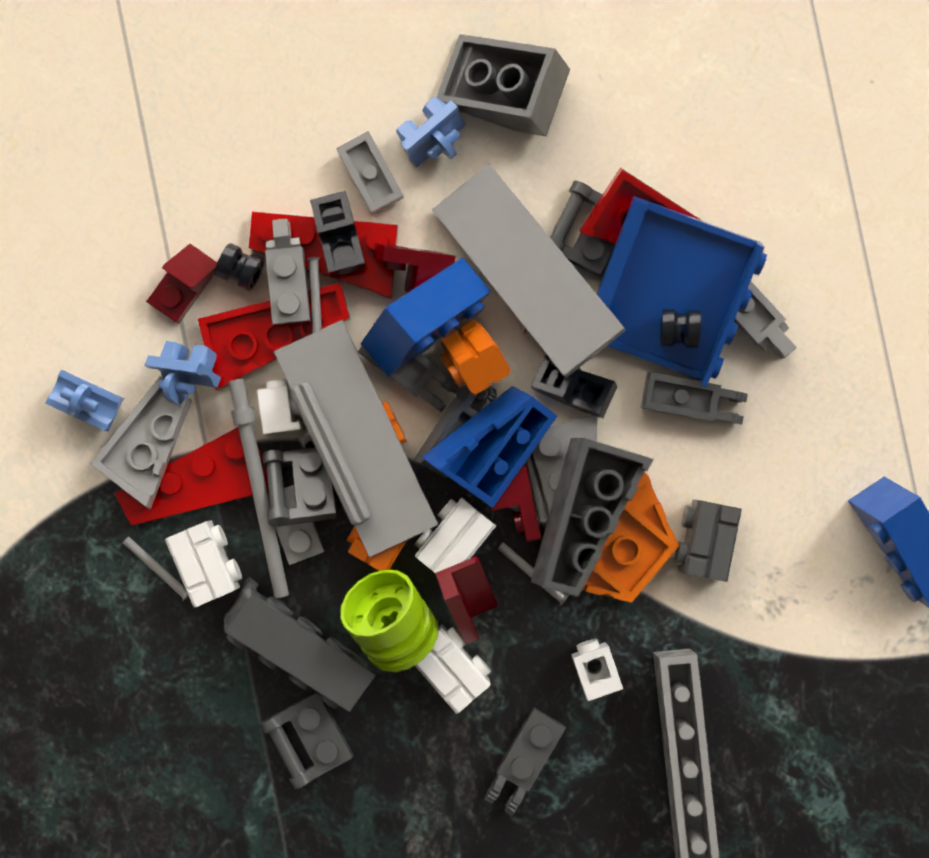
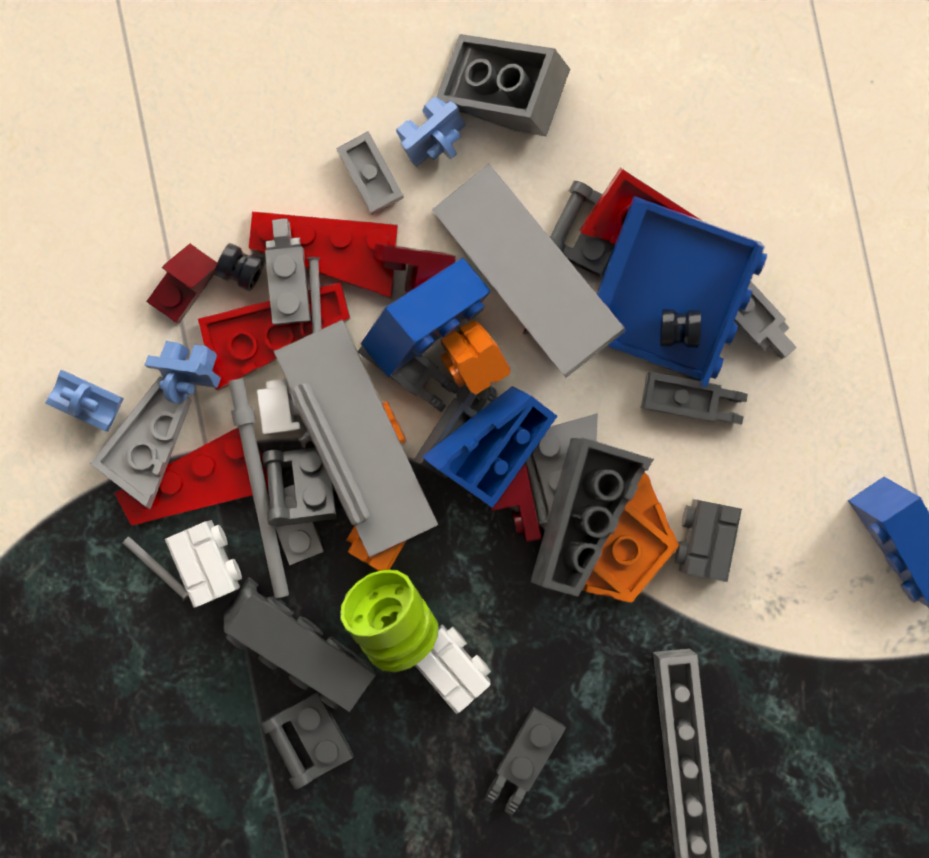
black slope [310,191,367,278] -> none
white brick [414,497,496,573] -> none
dark red panel [436,557,498,644] -> none
light grey piece [498,542,569,606] -> none
black slope [531,355,618,419] -> none
white brick [571,639,623,701] -> none

